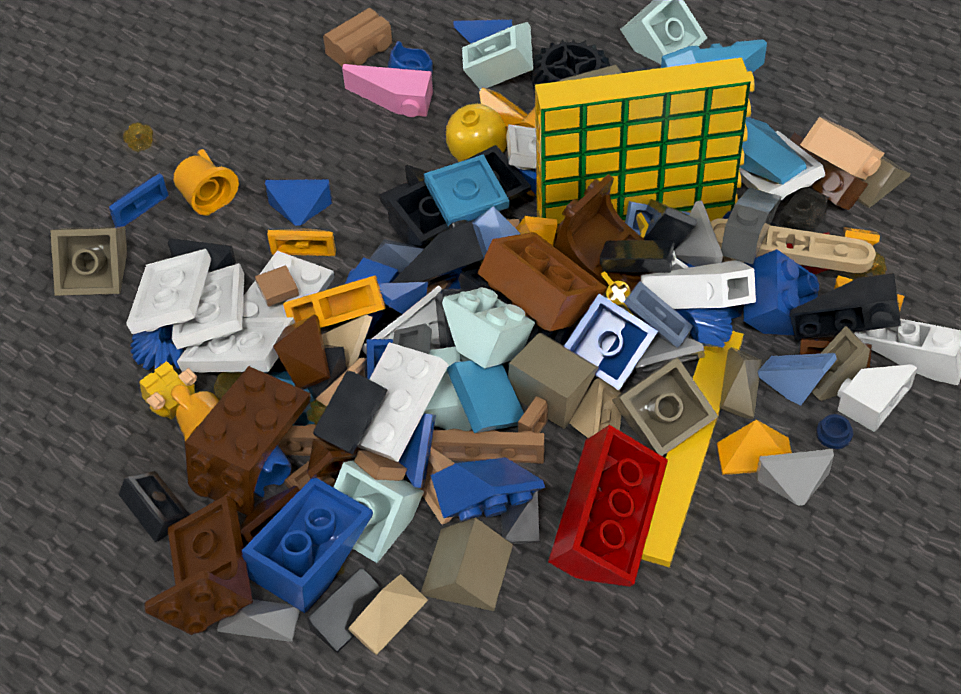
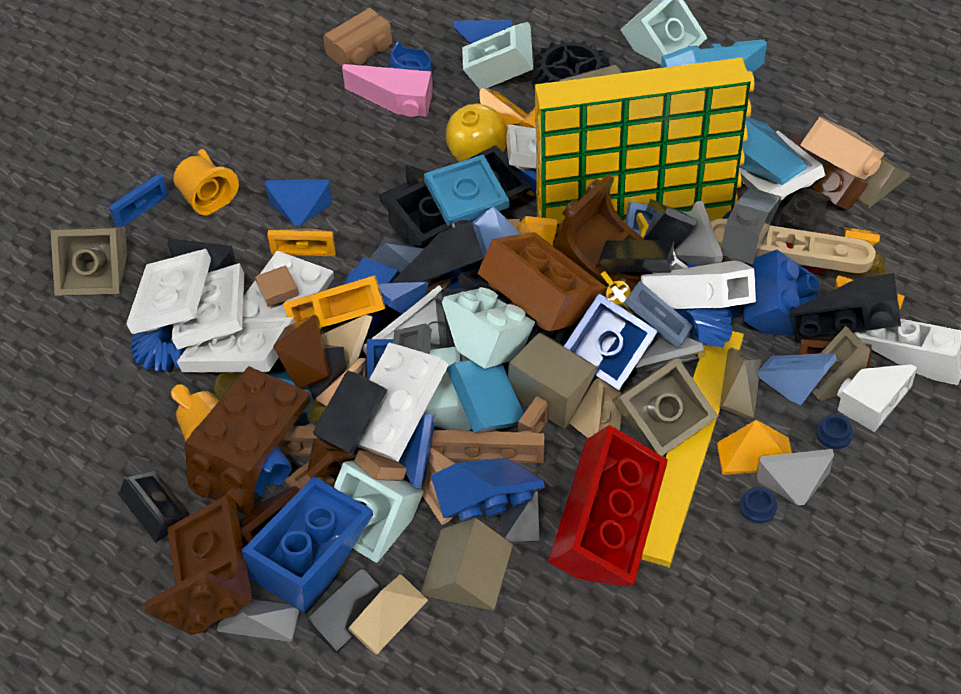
clear yellow plate [123,122,153,152] -> none
yellow piece [139,361,197,420] -> none
none -> dark blue plate [739,487,777,523]

